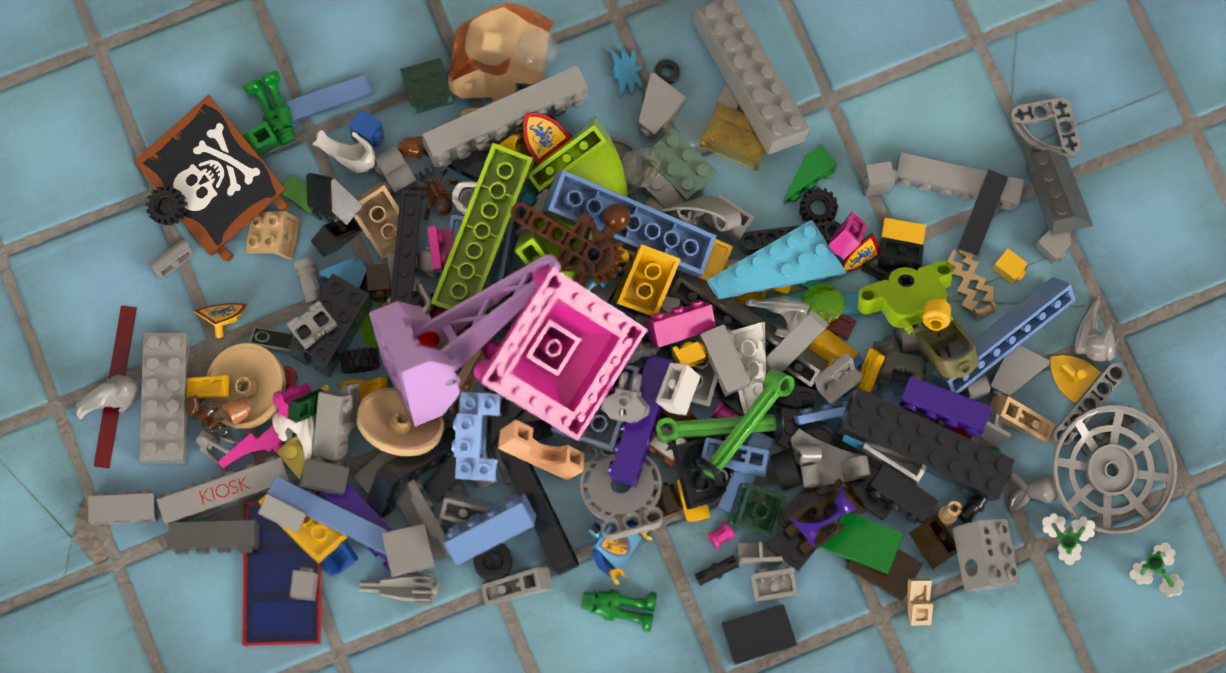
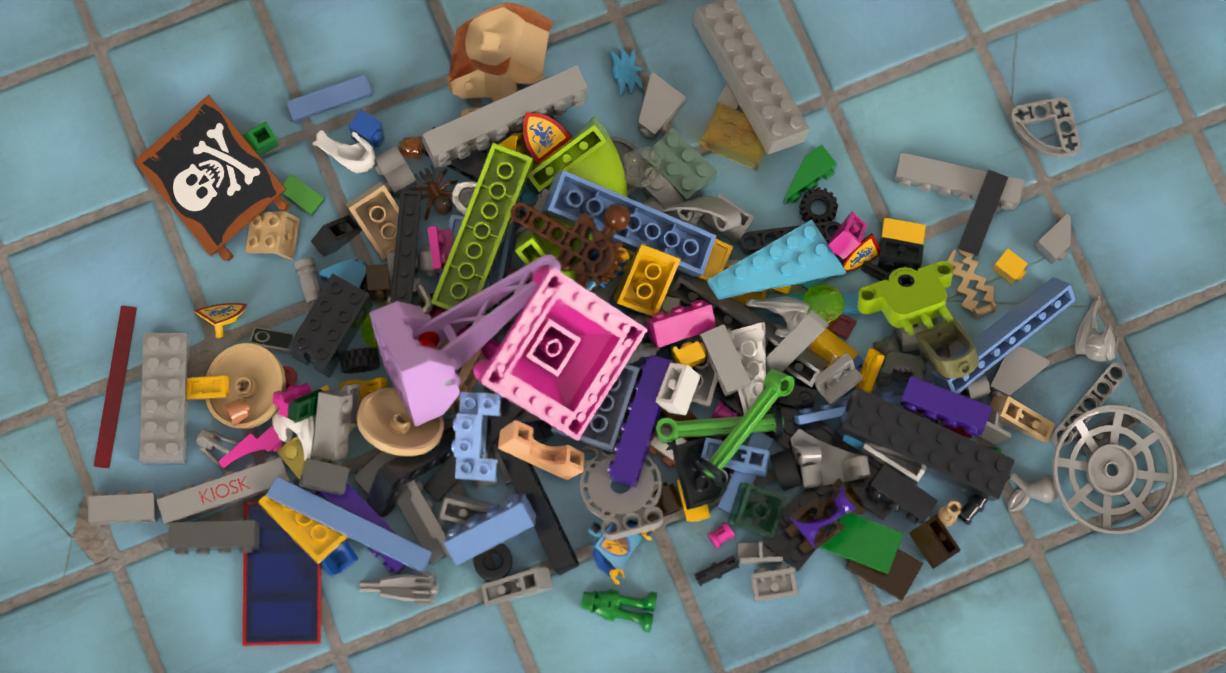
light grey hair [75,374,140,420] -> none
black tyre [146,186,188,226] -> none
light grey brick [149,239,194,279] -> none
animal [184,395,230,438] -> none
green piece [243,71,296,146] -> none
light grey tile [258,493,307,533] -> none
light grey piece [287,301,337,349] -> none
light grey brick [290,567,318,601] -> none
black slope [306,173,363,225] -> none
light grey tile [382,524,434,577] -> none
clear green brick [400,58,453,115] -> none
clear dish [516,29,557,71] -> none
light grey hinge [602,372,650,423] -> none
black piece [654,59,680,84] -> none
black tile [721,604,797,665] -> none
light grey brick [861,161,897,197] -> none
tan slope [907,578,933,625] -> none
yellow head [922,298,951,331] -> none
light grey piece [952,519,1020,592] -> none
dark grey slope [1026,149,1093,235] -> none
white plant [1042,513,1095,565] -> none
yellow shield [1050,355,1101,404] -> none
white plant [1129,542,1184,597] -> none

